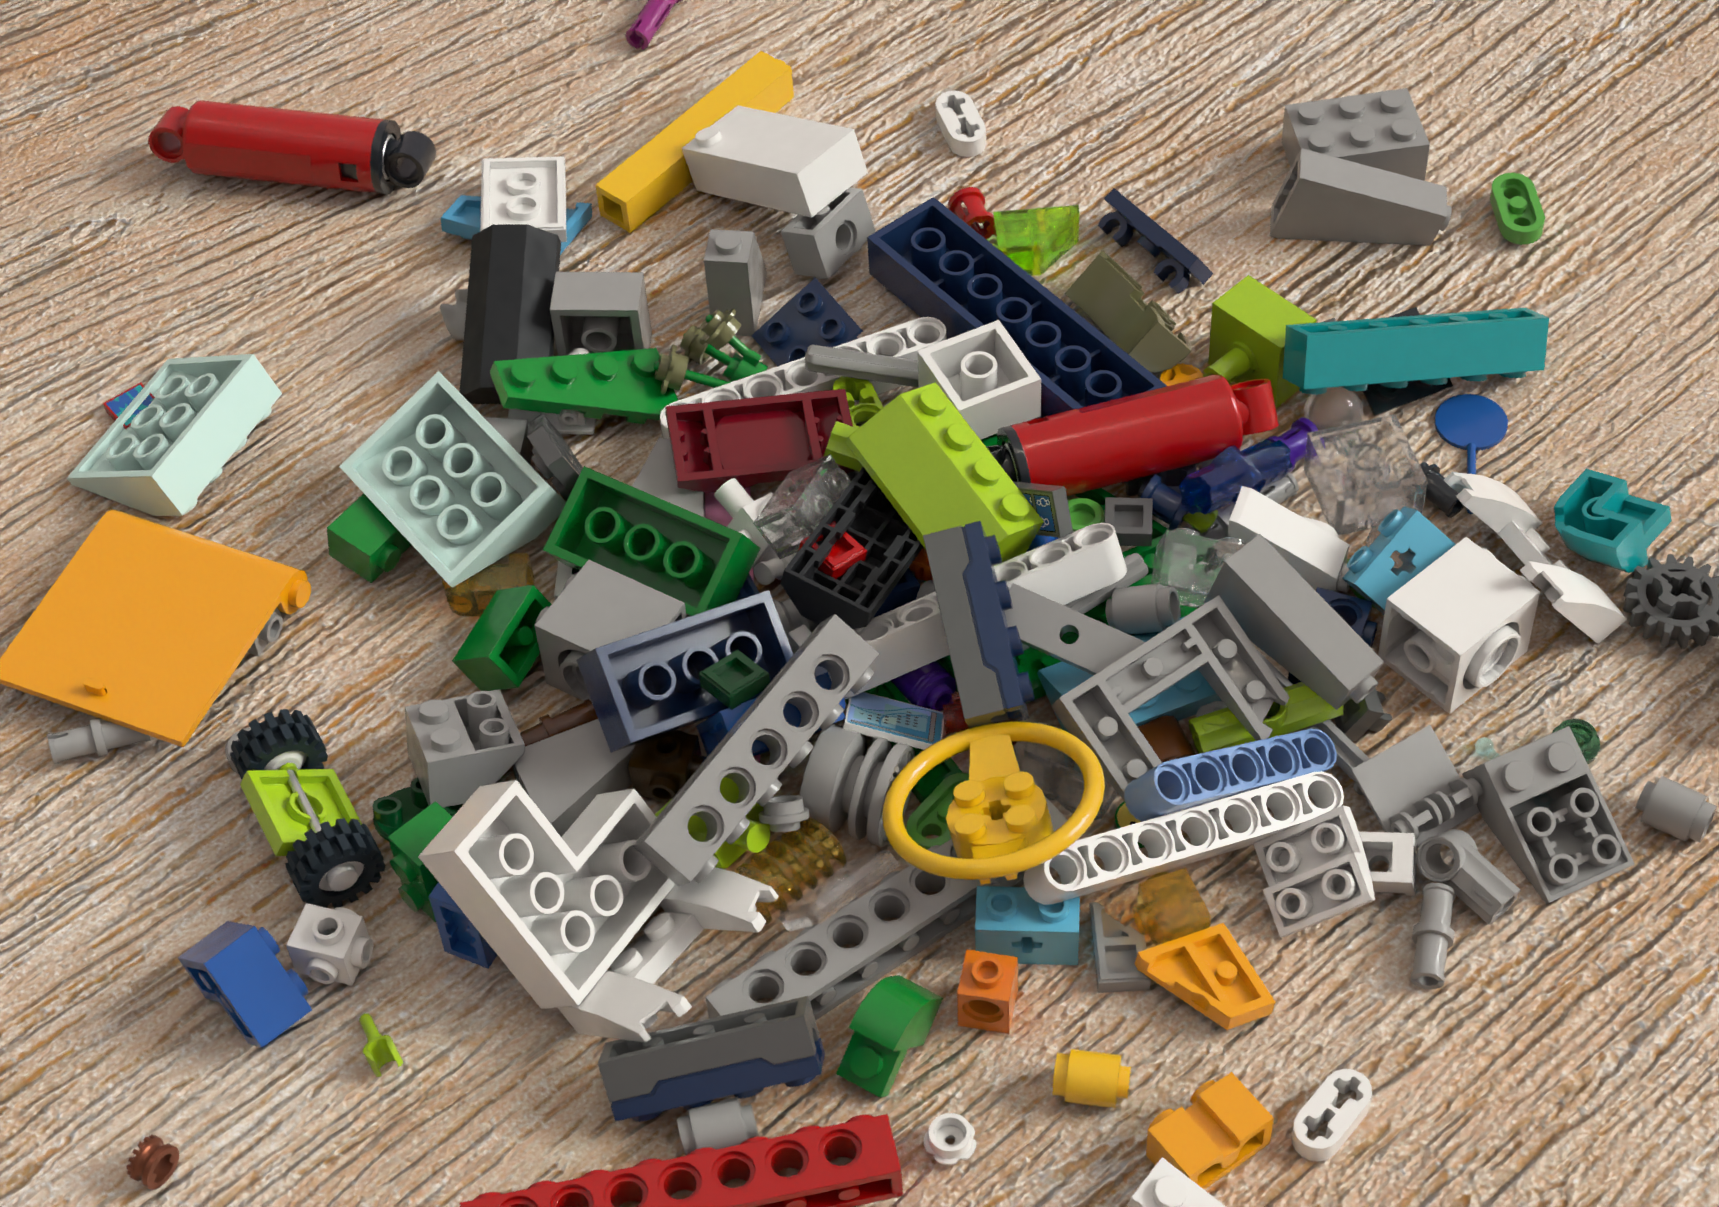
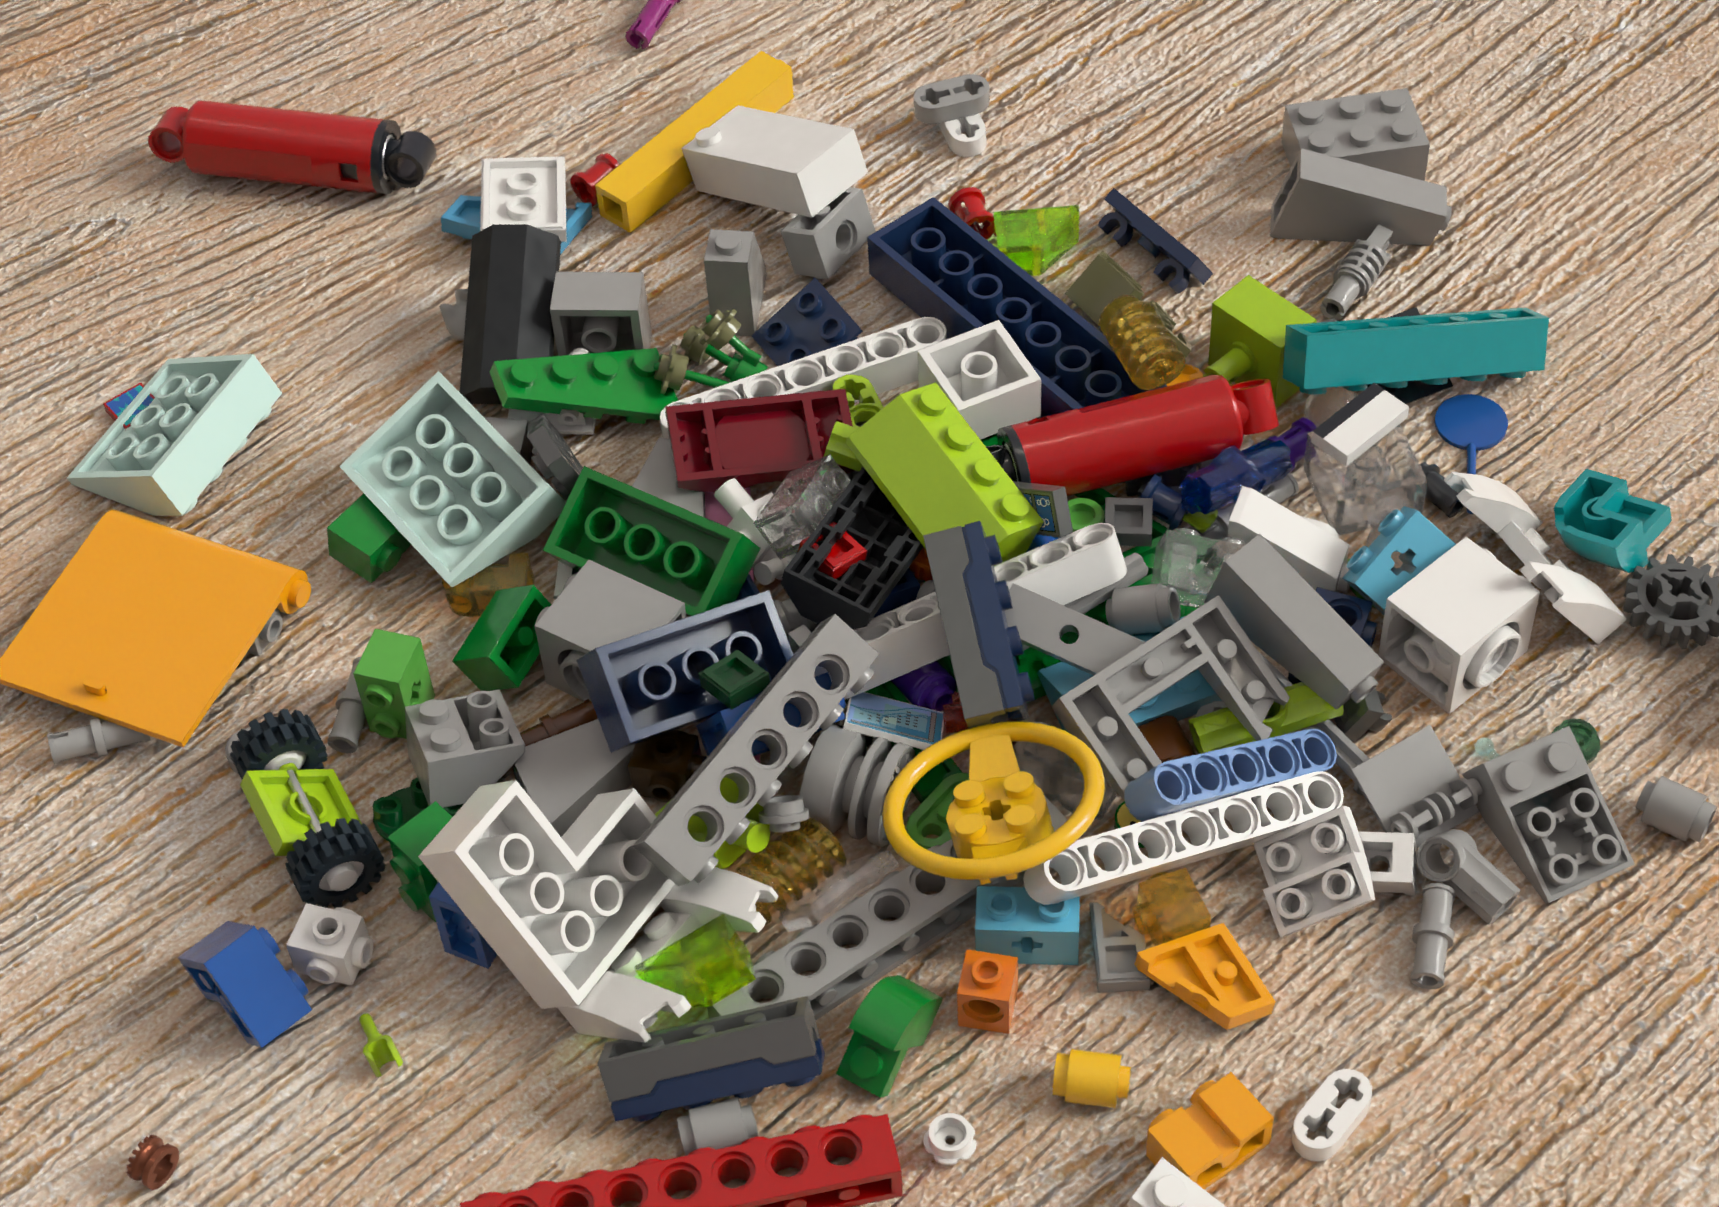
light grey axle [804,345,919,388] -> none
bright green plate [1490,173,1545,245] -> none
none -> light grey pin [327,657,366,753]
none -> bright green brick [353,629,435,739]
none -> red bush [570,153,620,207]
none -> clear neon green slope [635,913,756,1008]
none -> light grey beam [914,74,990,124]
none -> clear yellow piece [1098,295,1186,390]
none -> white tile [1311,383,1409,467]
none -> light grey hinge [1320,224,1393,321]

